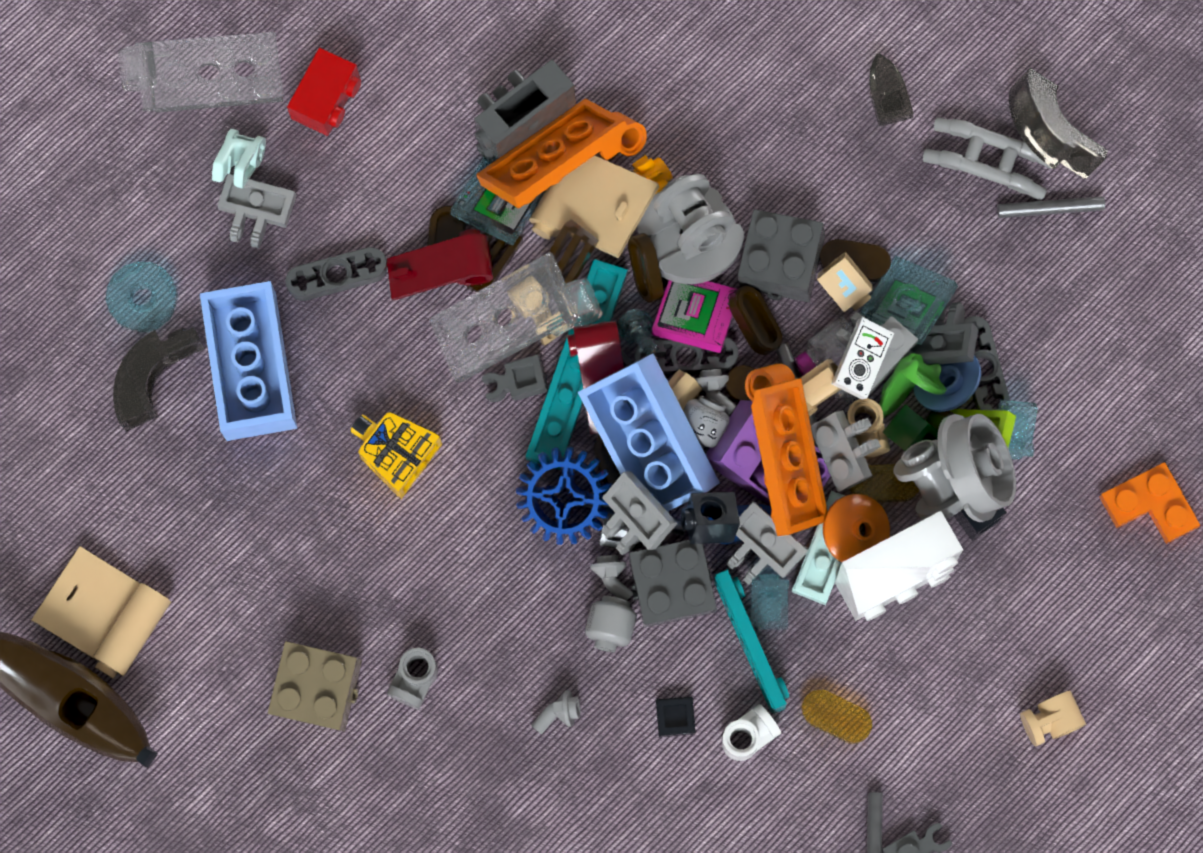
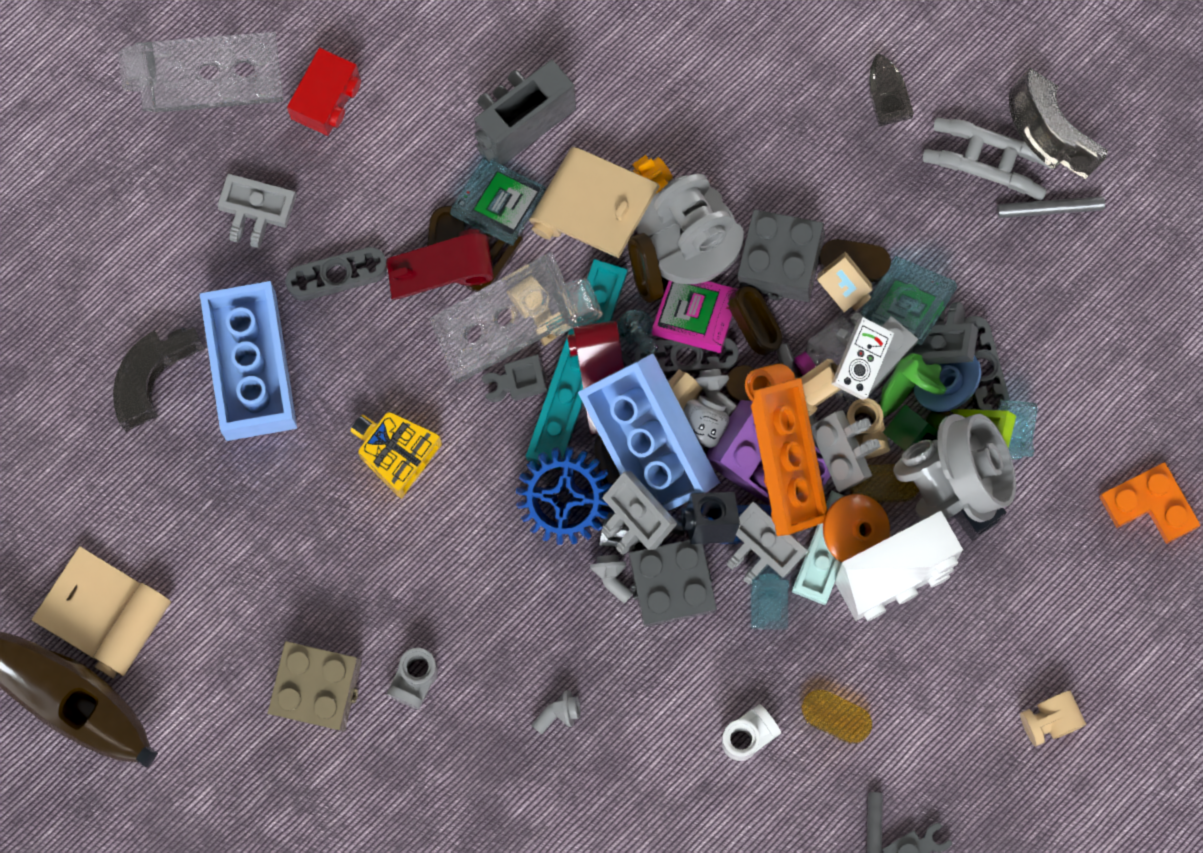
clear light blue tile [106,262,178,332] -> none
light aqua piece [212,129,266,189] -> none
orange hinge [476,98,647,209] -> none
dark brown tile [536,219,599,297] -> none
light grey head [585,596,637,653] -> none
black tile [656,696,696,738] -> none
teal plate [714,570,790,714] -> none

